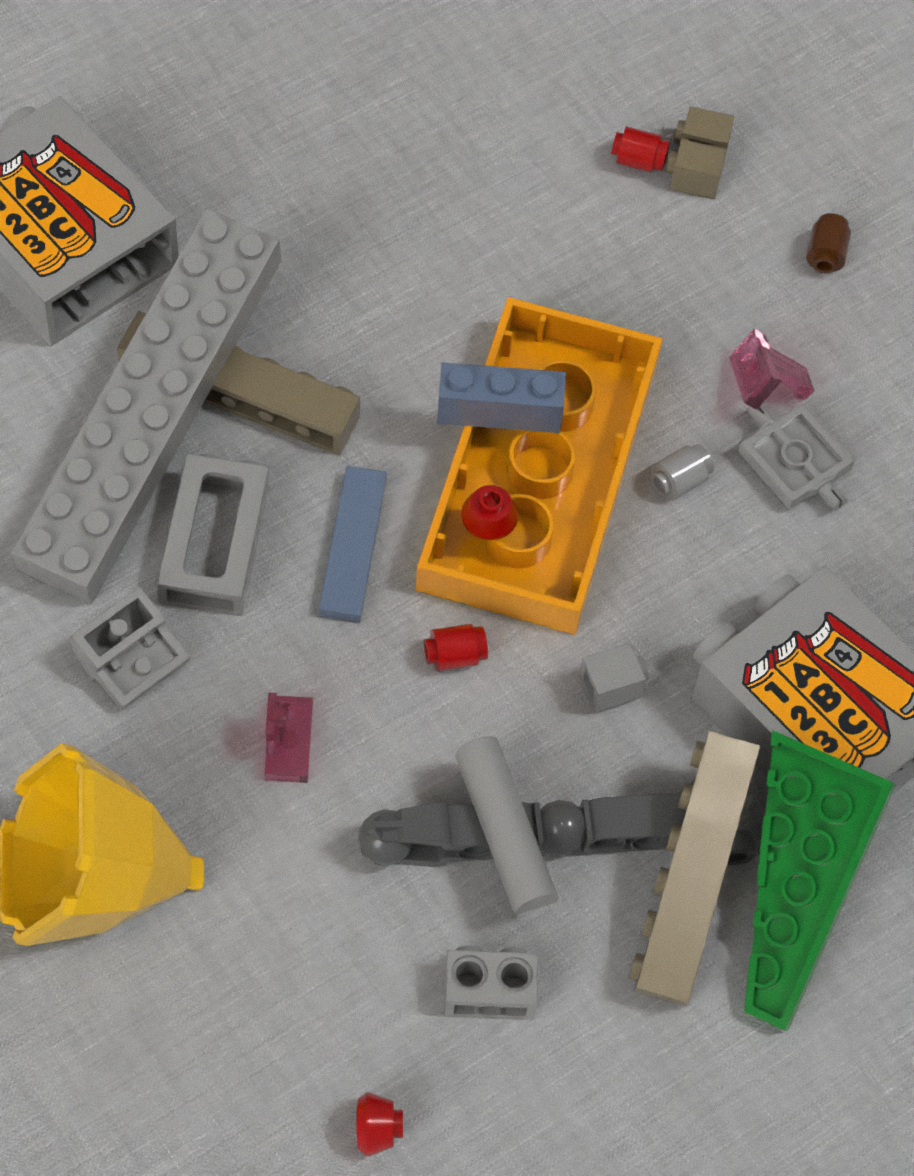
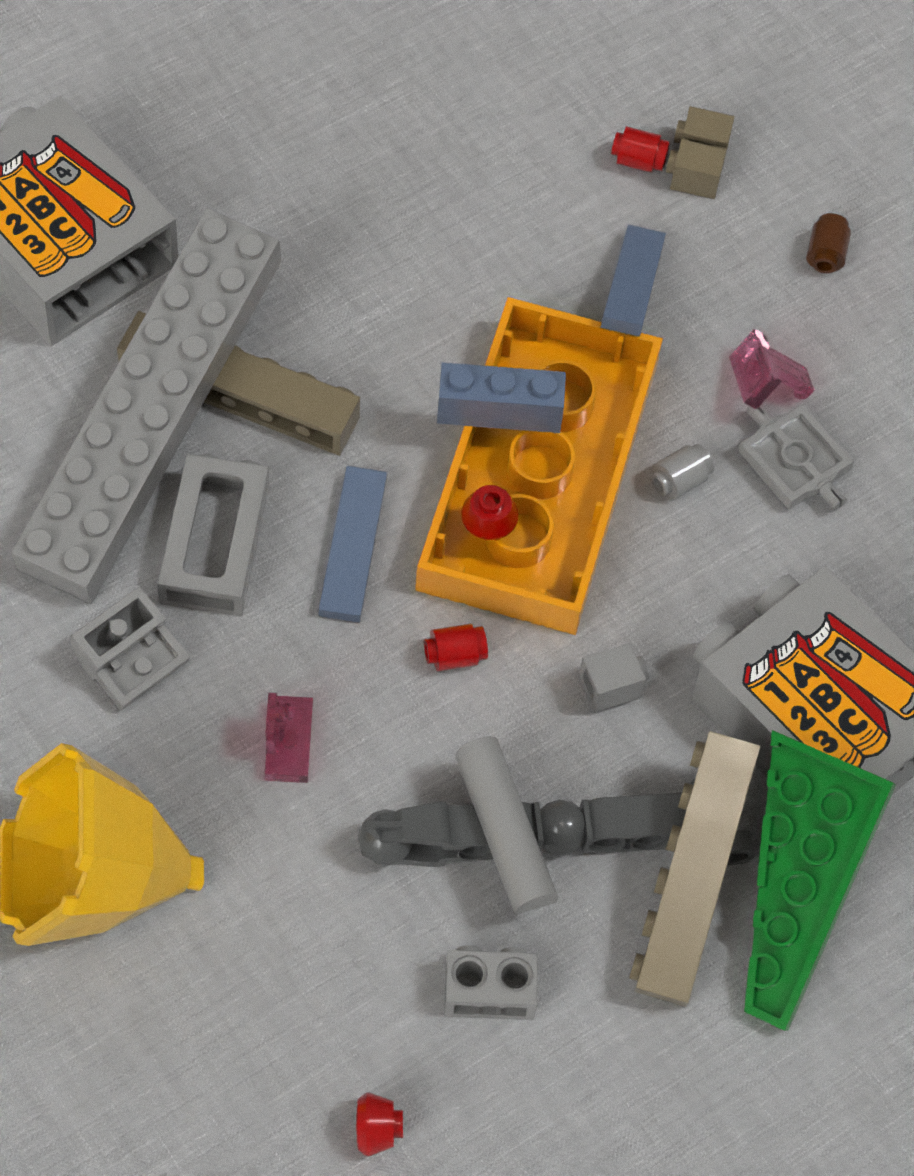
none -> sand blue tile [601,224,666,337]

